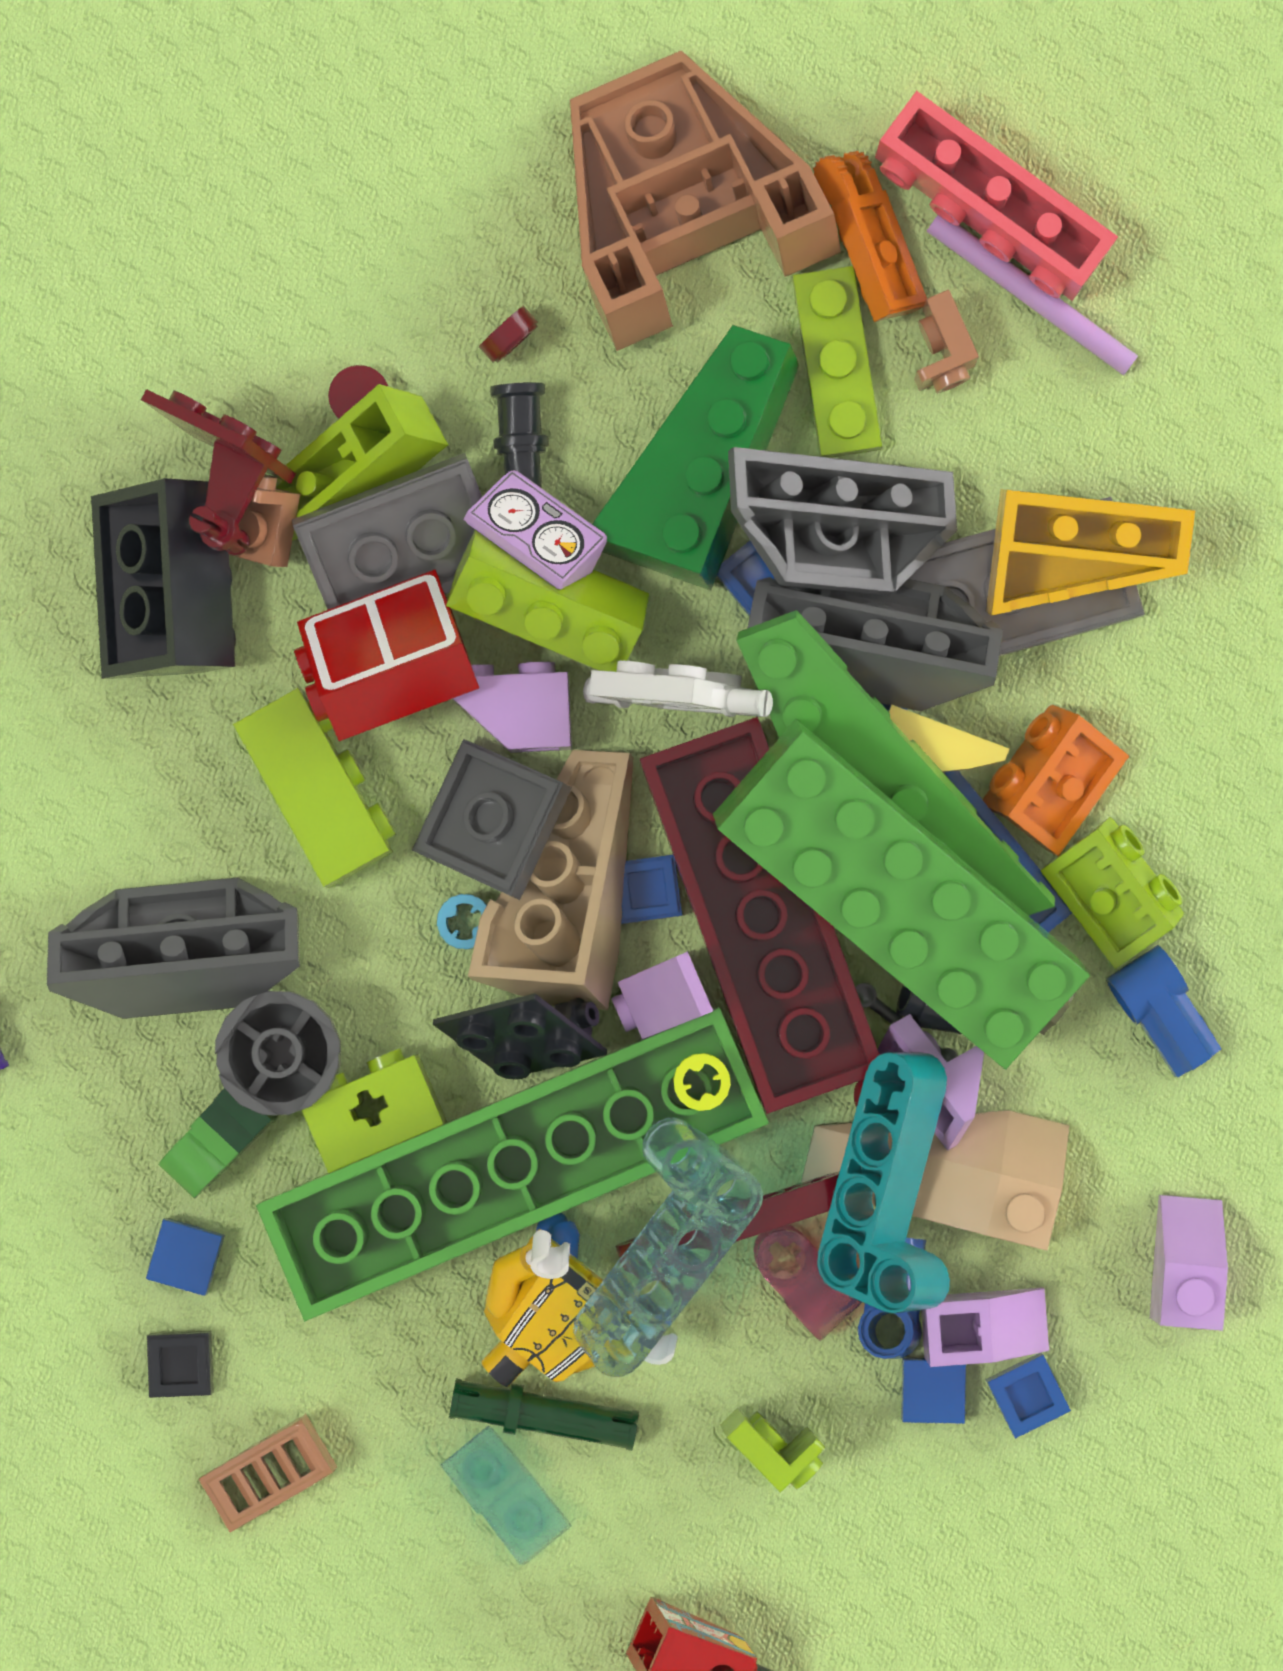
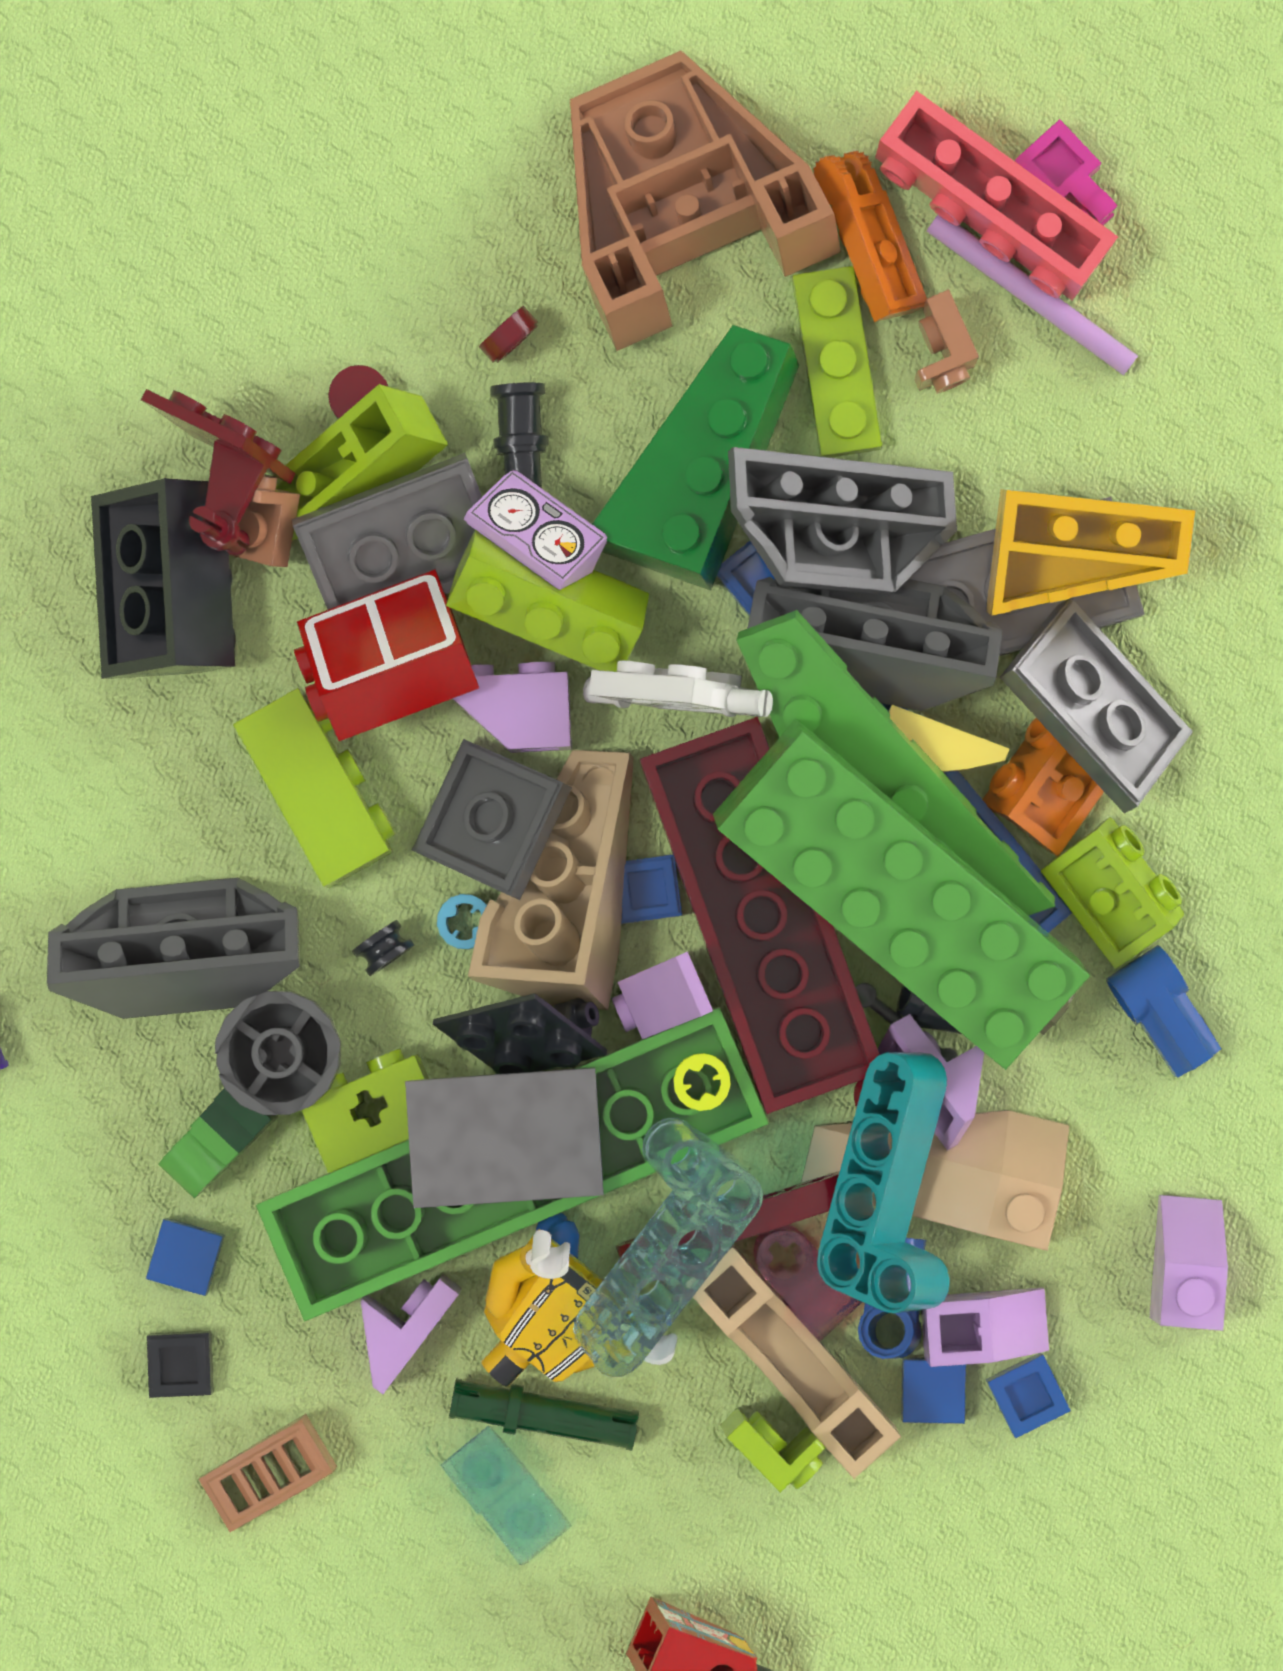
none -> black bush [352,920,415,976]
none -> lavender slope [361,1274,462,1394]
none -> flat silver tile [405,1068,604,1208]
none -> tan arch [685,1243,901,1479]
none -> flat silver tile [1000,598,1193,814]
none -> dark pink plate [1014,119,1117,226]

